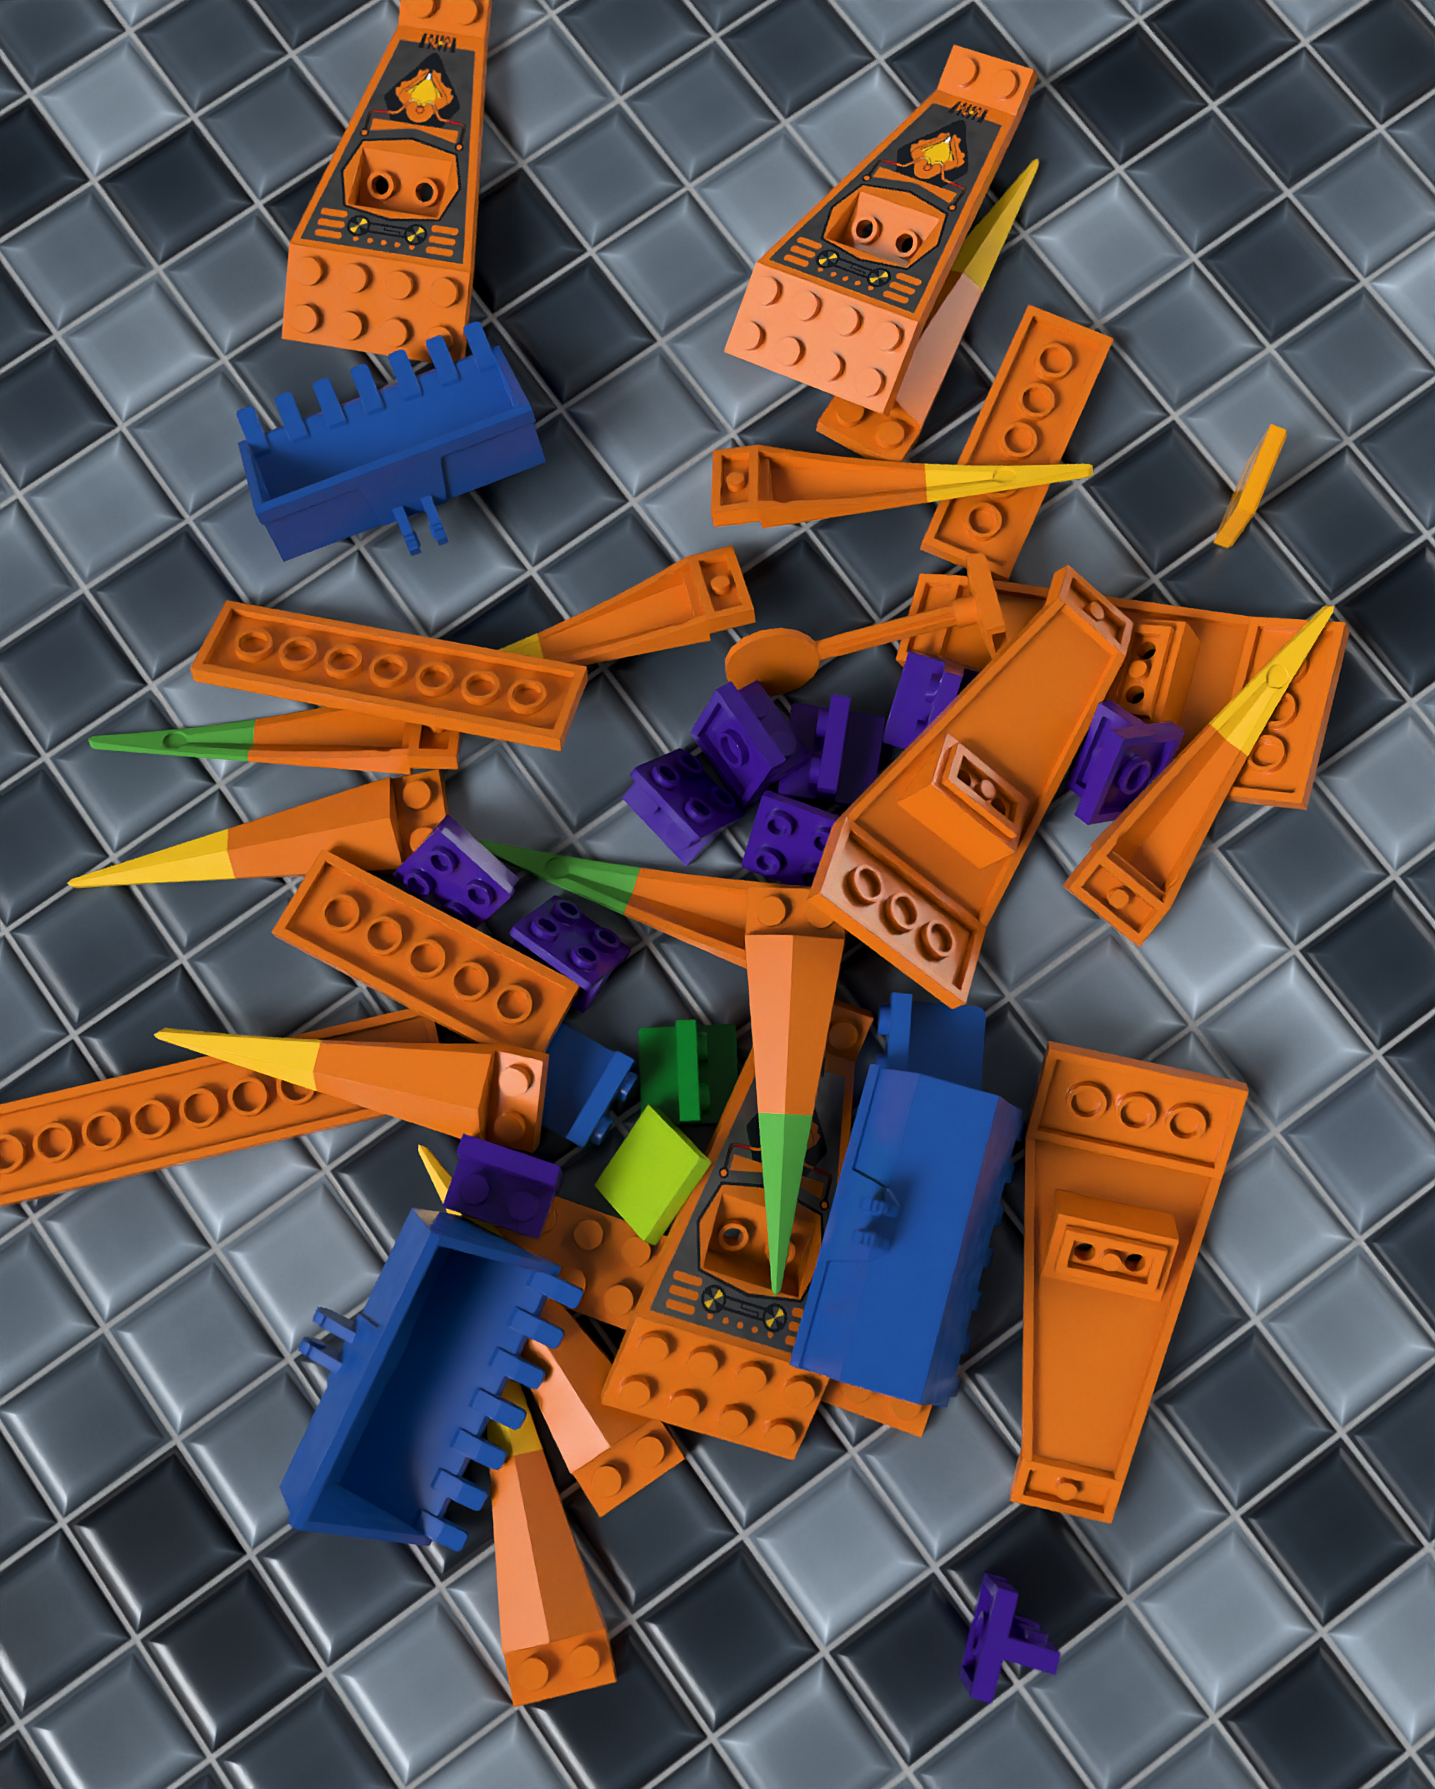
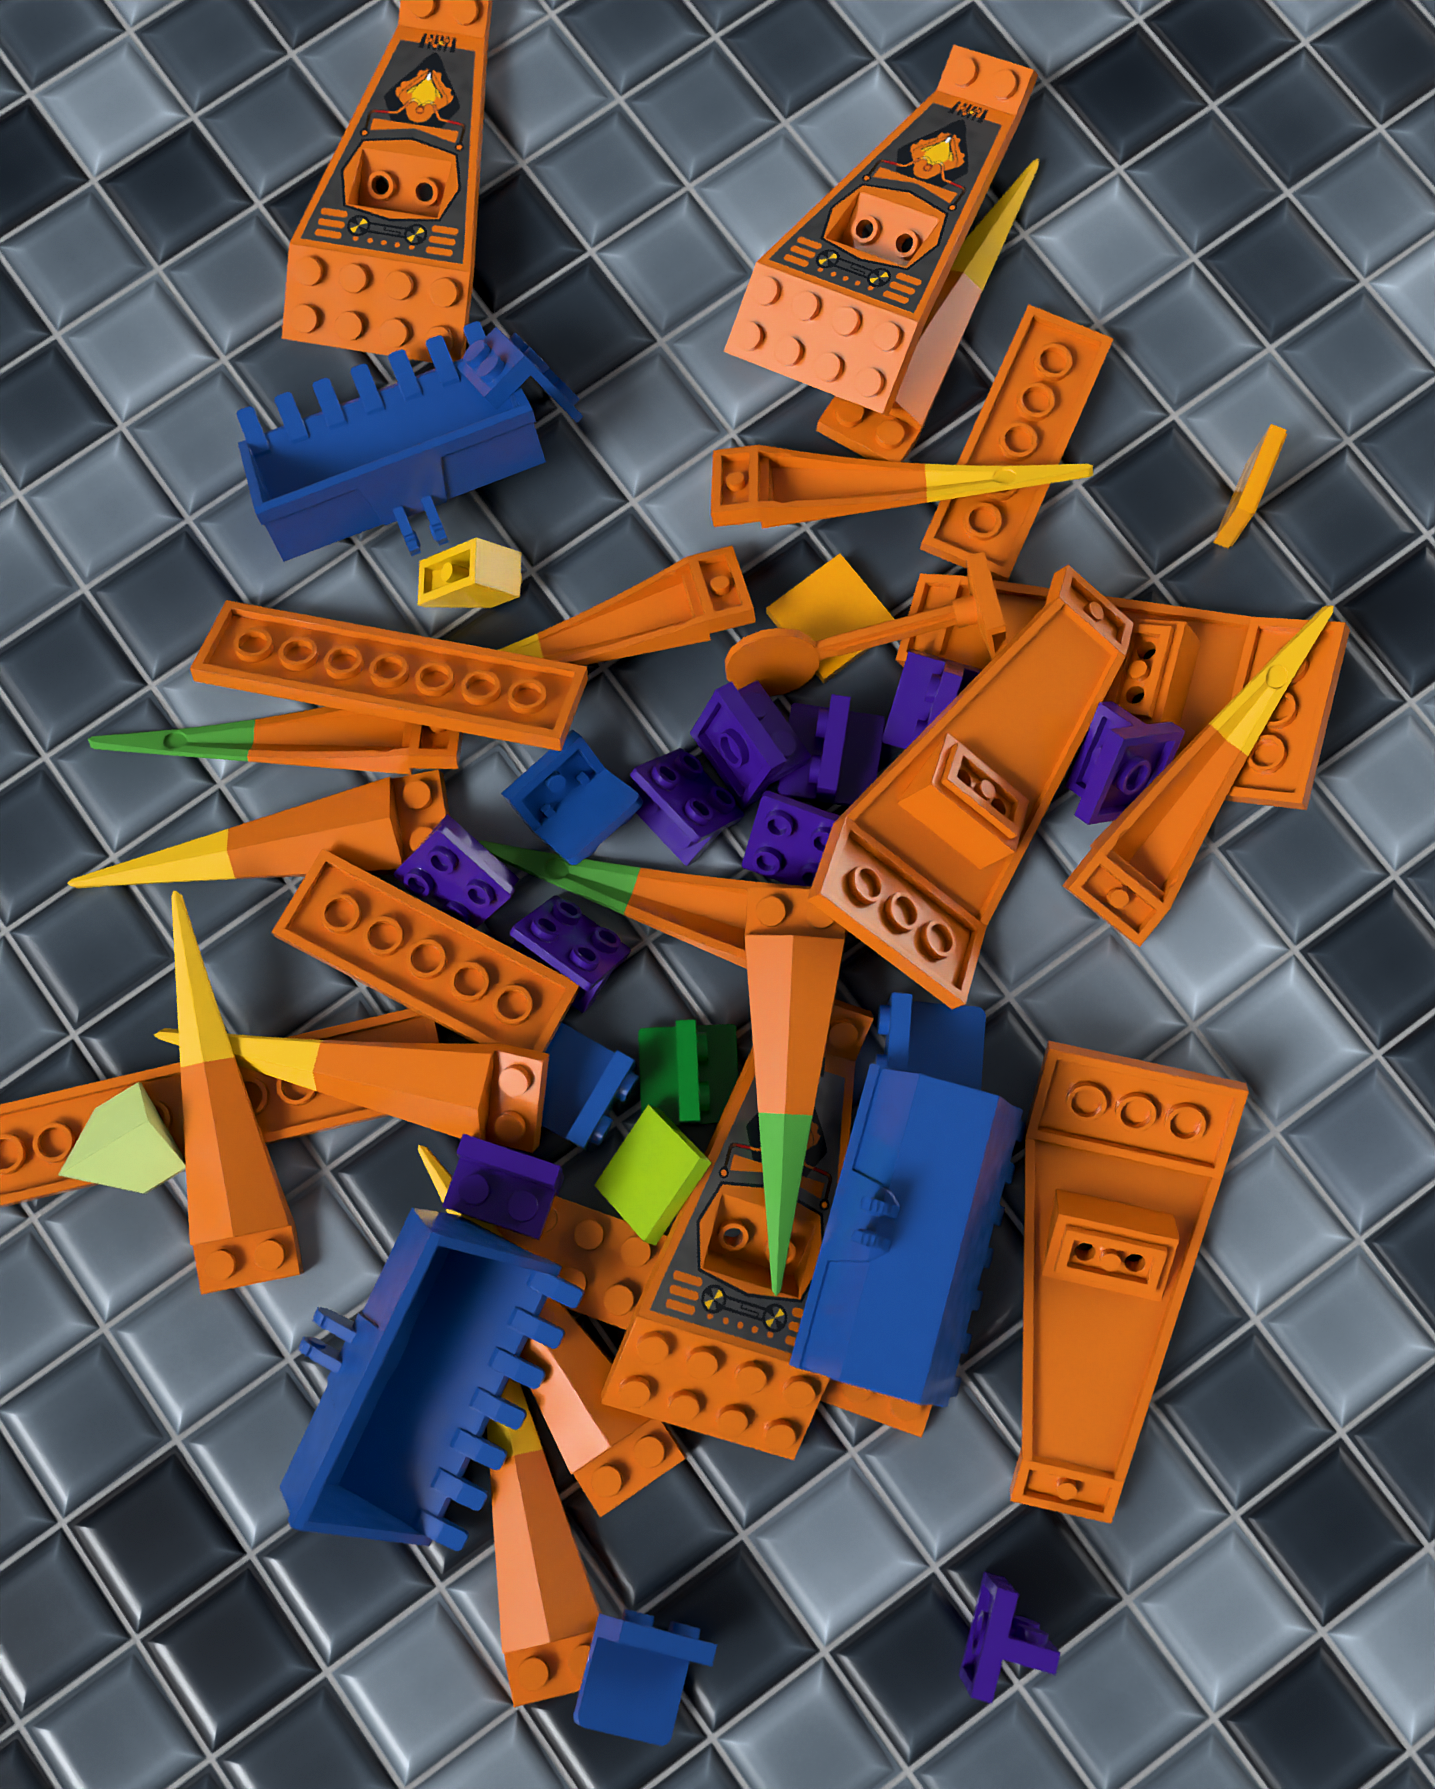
none -> yellowish green slope [58,1082,186,1194]
none -> orange plate [171,890,304,1295]
none -> yellow slope [418,537,522,608]
none -> blue bracket [457,327,584,423]
none -> blue bracket [501,729,643,865]
none -> blue bracket [574,1609,717,1746]
none -> light orange tile [766,553,894,684]

